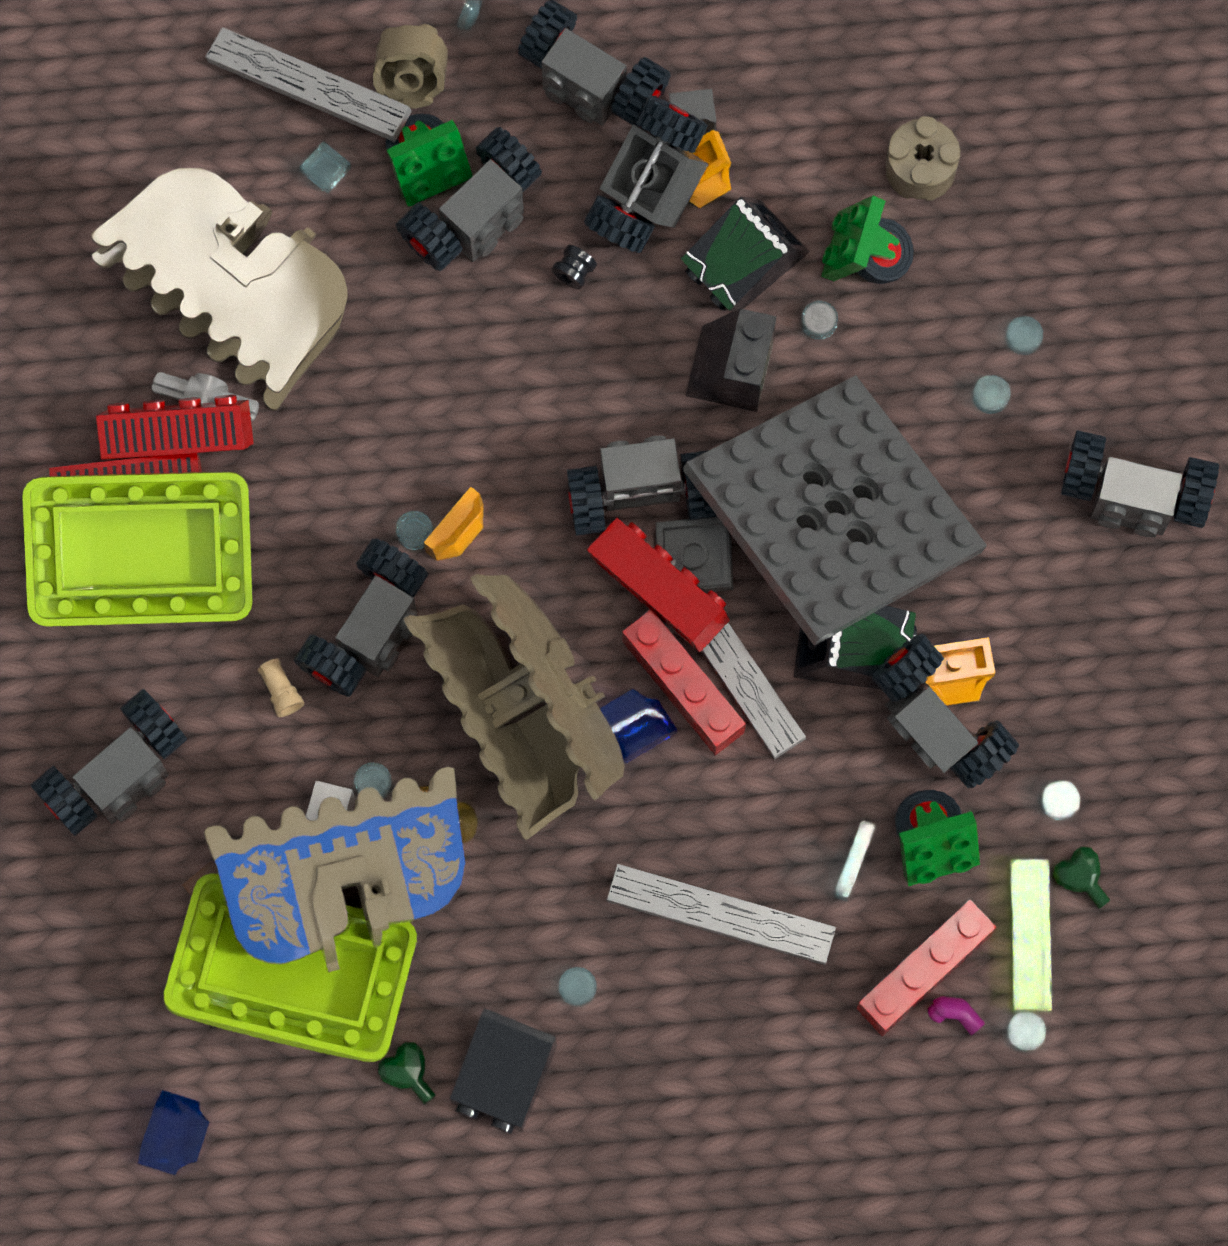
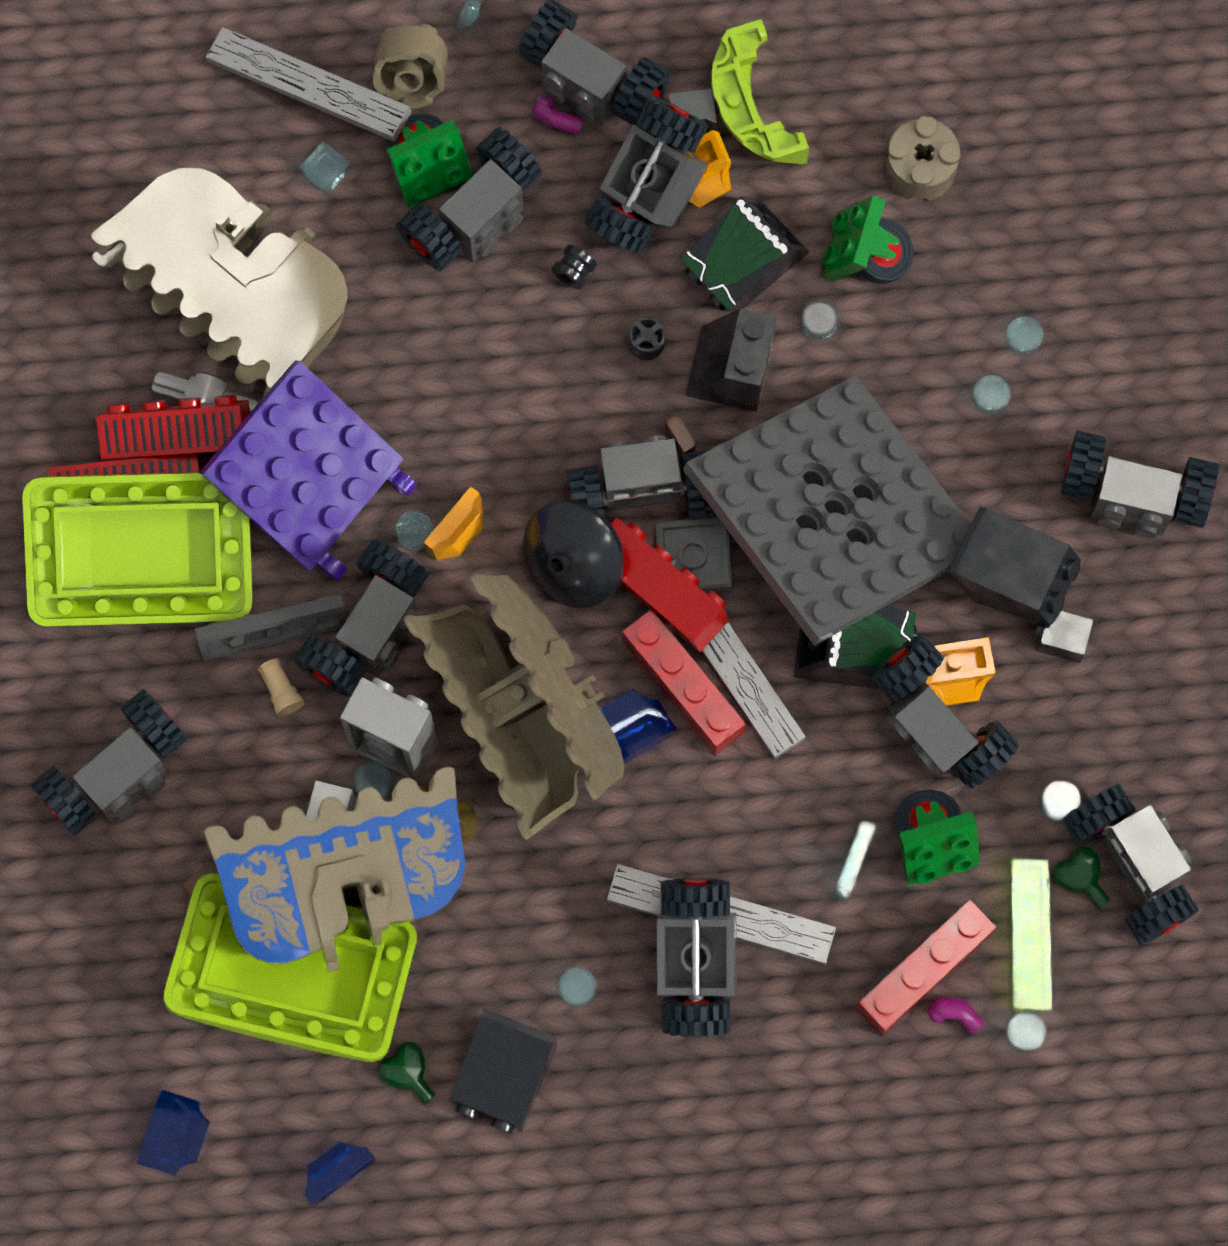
none -> dark grey plate [195,594,347,661]
none -> dark purple plate [200,360,418,580]
none -> clear blue slope [305,1142,376,1208]
none -> light grey brick [340,677,438,783]
none -> black dish [523,500,624,608]
none -> magenta arm [532,96,583,135]
none -> black wheel [629,317,666,361]
none -> brick [657,878,737,1037]
none -> reddish brown tile [665,415,696,458]
none -> lime windscreen [712,19,809,164]
none -> black slope [949,506,1081,626]
none -> brick [1033,611,1093,663]
none -> brick [1062,784,1199,946]

